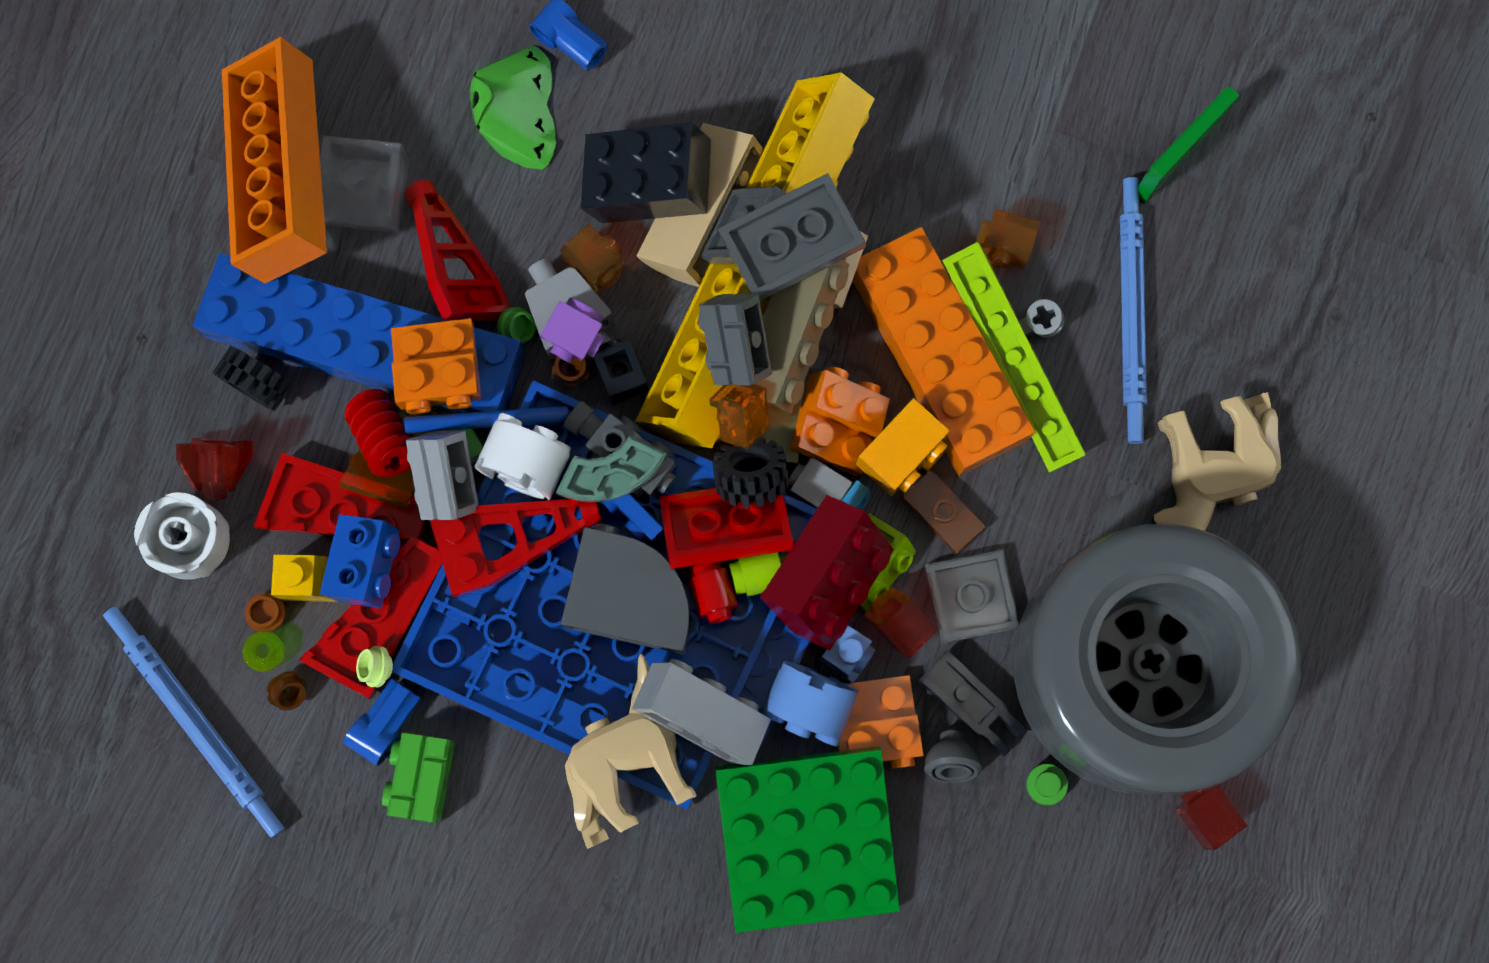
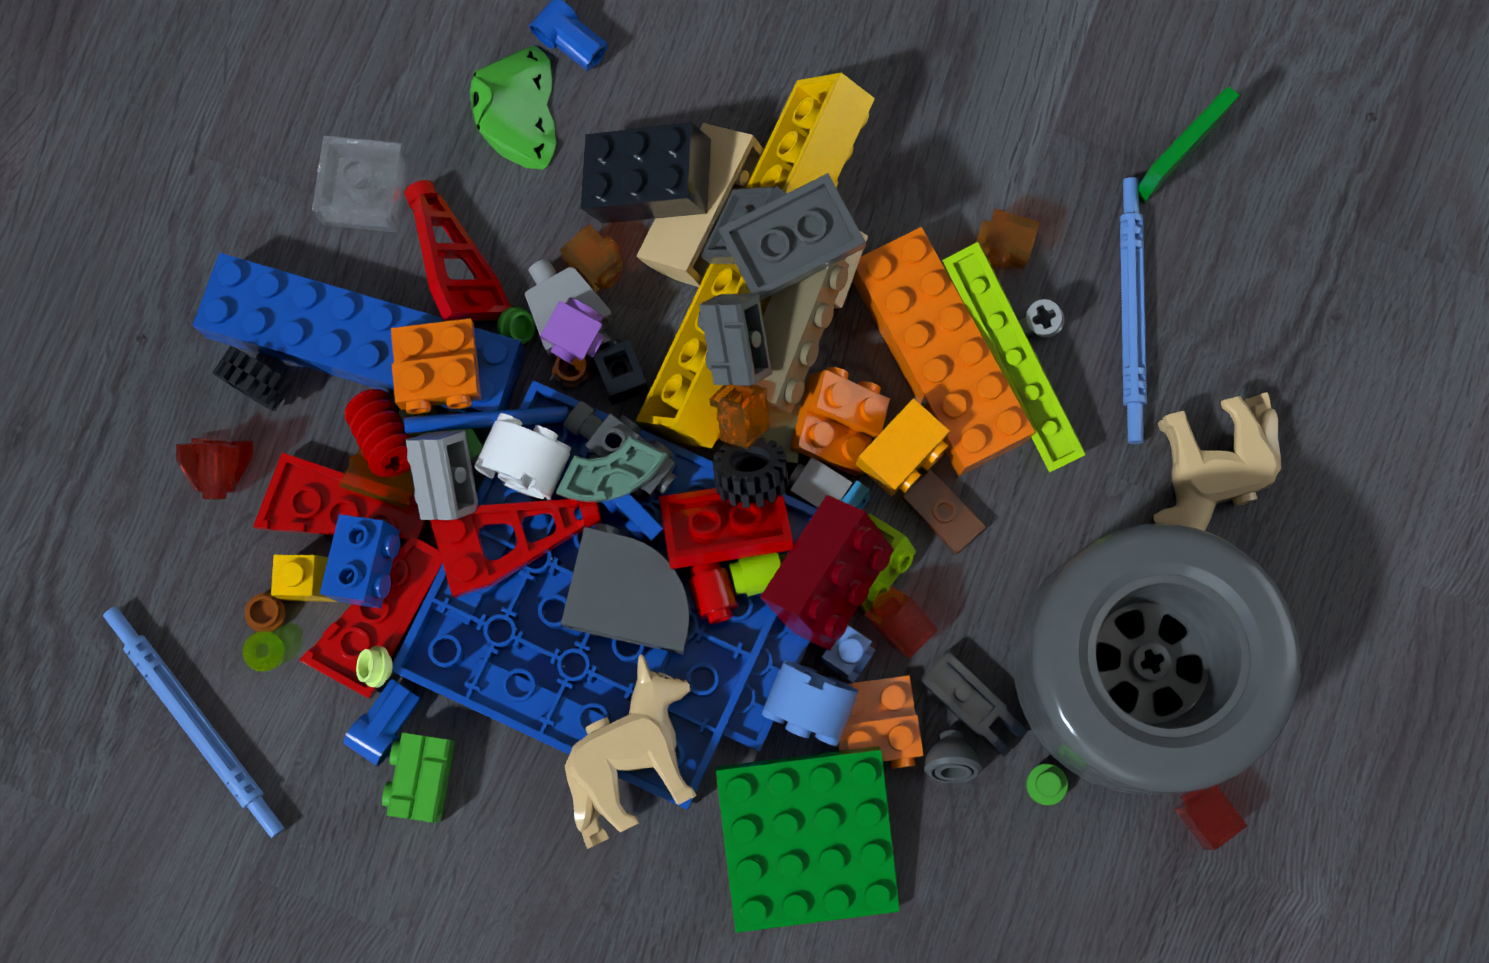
white brick [134,492,230,580] -> none
orange brick [222,36,327,284] -> none
reddish brown plate [266,671,306,711] -> none
light grey brick [632,659,771,765] -> none
dark grey tile [924,550,1020,644] -> none

